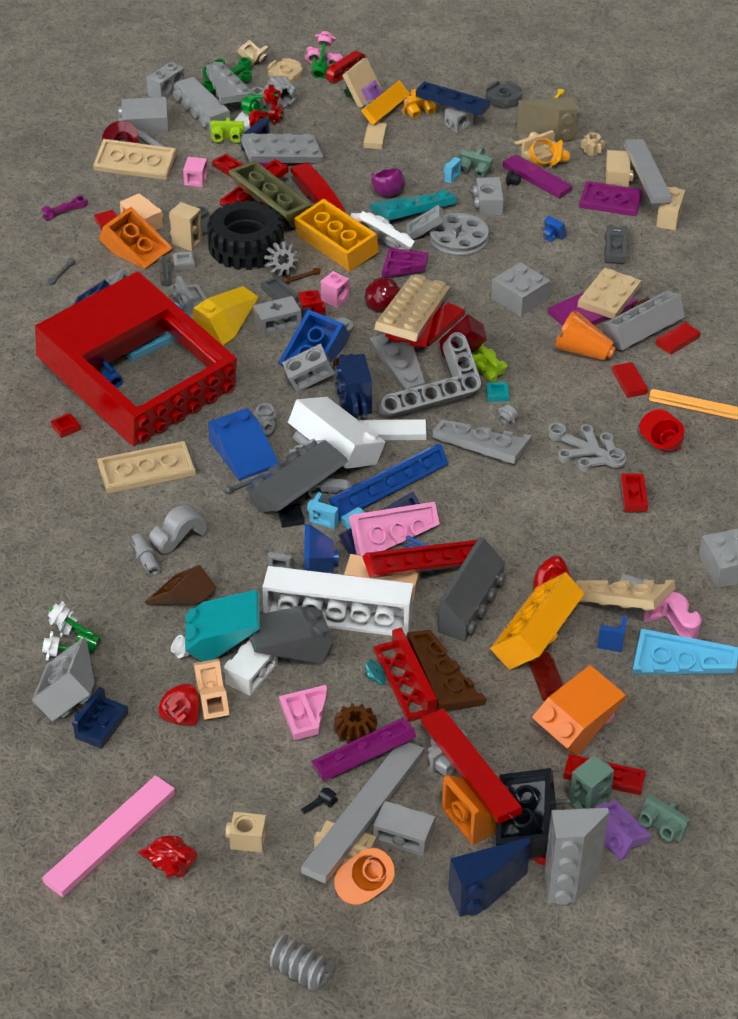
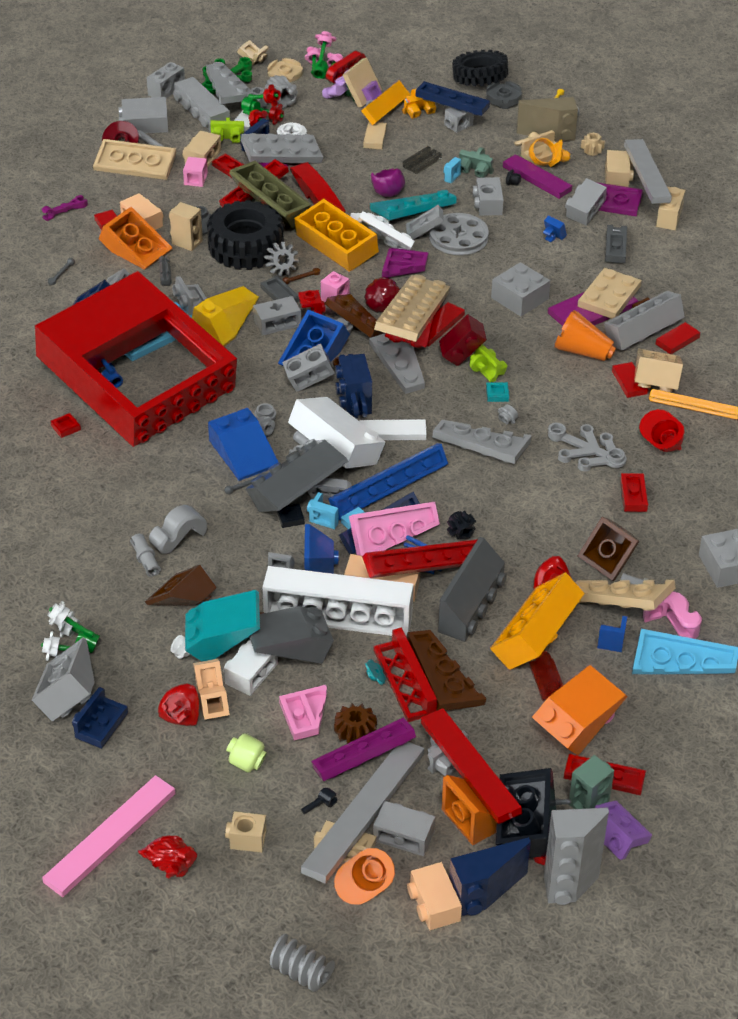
tan tile [97,441,196,494] -> none
light grey tile [173,252,195,271] -> none
light grey beam [377,332,481,419] -> none
sand green hips [638,794,691,843] -> none
none -> tan brick [183,131,221,168]
none -> yellowish green head [226,734,267,772]
none -> white gear [277,122,307,135]
none -> lavender plate [322,69,349,99]
none -> reddish brown wing [325,294,383,337]
none -> clear smoke tile [402,146,442,174]
none -> light nougat brick [407,862,462,931]
none -> black gear [447,511,476,540]
none -> black tyre [452,49,509,86]
none -> light grey brick [565,178,607,225]
none -> reddish brown slope [577,517,640,581]
none -> tan slope [634,348,683,392]

